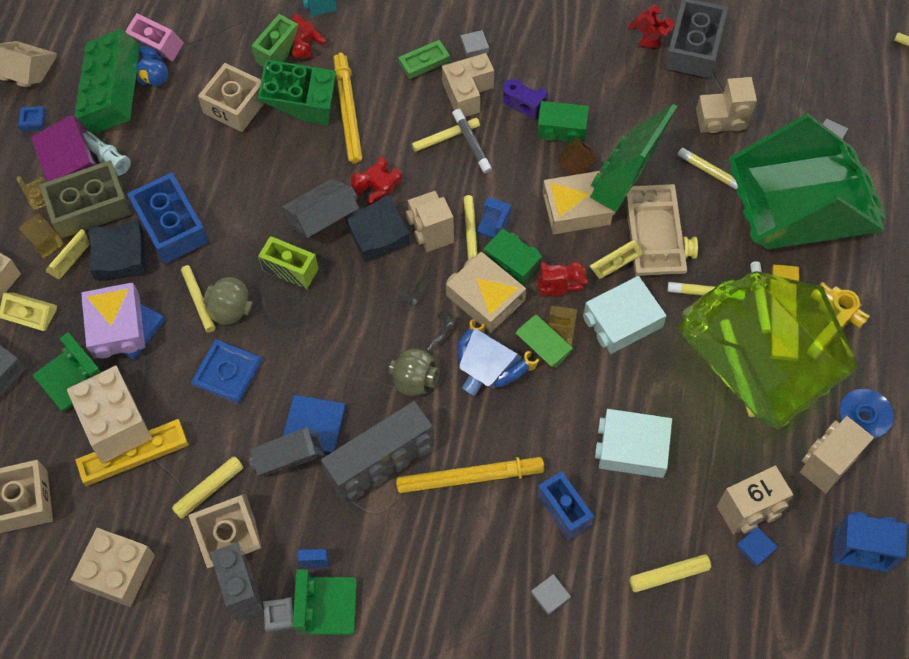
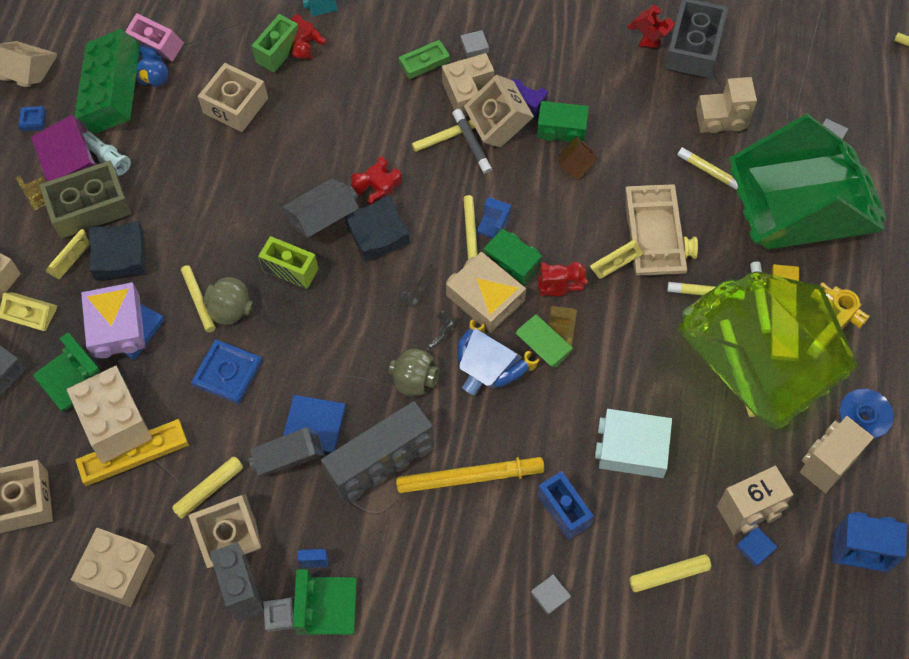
clear yellow panel [19,213,63,259] -> none
blue brick [127,173,209,264] -> none
green slope [258,59,336,125] -> none
yellow axle [333,53,362,164] -> none
tan brick [405,191,454,252] -> none
tan brick [543,171,616,234] -> none
light aqua brick [583,276,666,354] -> none
green slope [590,104,677,212] -> none
none -> tan brick [464,75,534,148]

